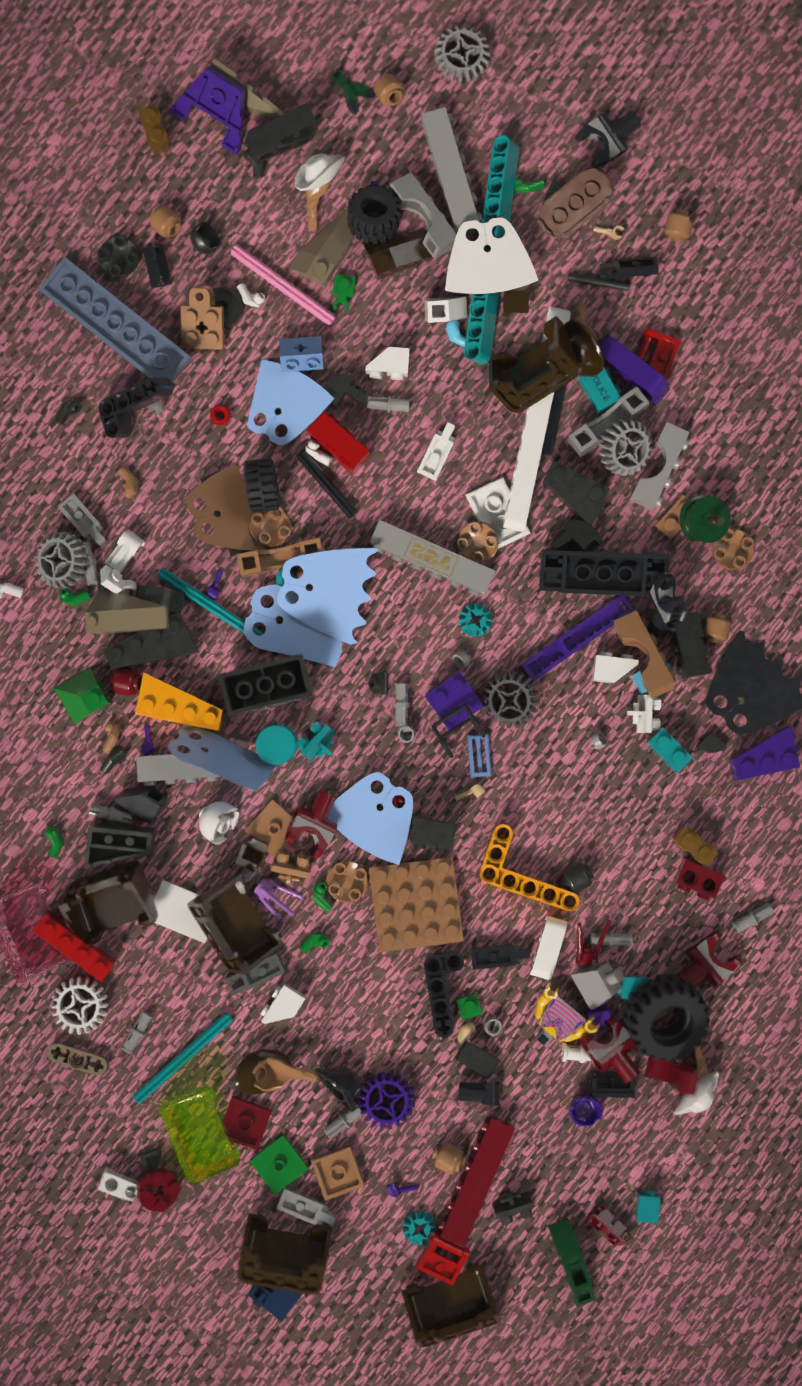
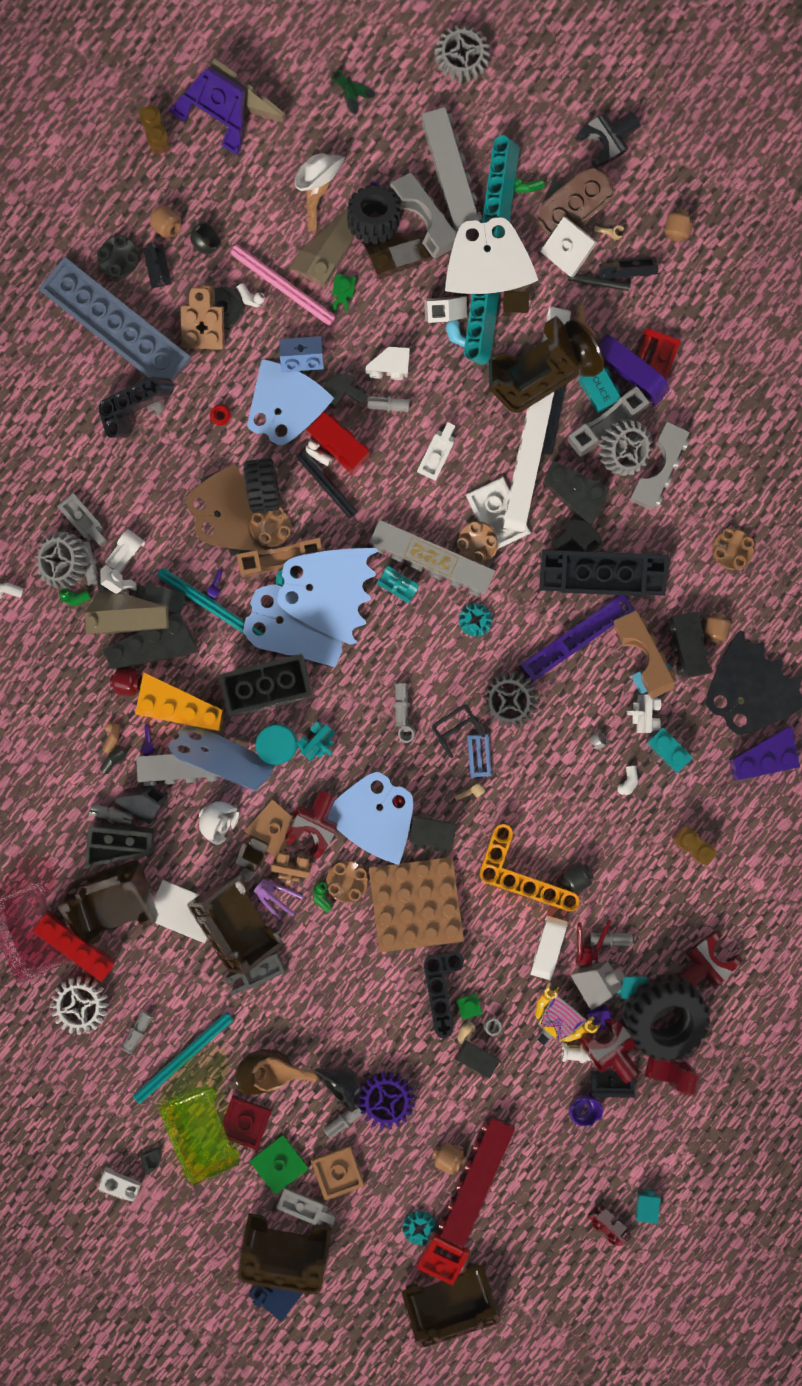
green arm [45,826,64,858] -> none
dark tan beam [47,1042,108,1075] -> none
pearl dark grey arm [54,400,82,425] -> none
green slope [54,667,111,725] -> none
medium nougat arm [118,467,139,498] -> none
dark red plate [136,1168,180,1213] -> none
pearl dark grey arm [243,149,264,178] -> none
pearl dark grey wedge [245,103,318,164] -> none
white slope [261,983,306,1024] -> none
green arm [299,933,330,954] -> none
pearl dark grey plate [368,673,388,694] -> none
medium nougat head [374,74,405,106] -> none
dark purple hand [386,1182,417,1197] -> none
dark purple brick [425,672,484,731] -> none
light grey hinge [452,650,471,669] -> none
black piece [458,1081,501,1106] -> none
black hinge [471,944,530,970] -> none
pearl dark grey hips [492,1188,534,1225] -> none
dark green slope [548,1218,597,1308] -> none
white slope [592,652,639,683] -> none
black connector [648,574,687,637] -> none
medium nougat plate [655,495,689,540] -> none
dark red brick [674,858,725,901] -> none
white hat [674,1046,719,1115] -> none
dark green wheel [679,495,731,543] -> none
pearl dark grey tile [696,732,727,753] -> none
light grey axle [732,903,774,934] -> none
none -> teal hips [376,566,420,604]
none -> white plate [540,217,597,277]
none -> white arm [617,766,638,795]

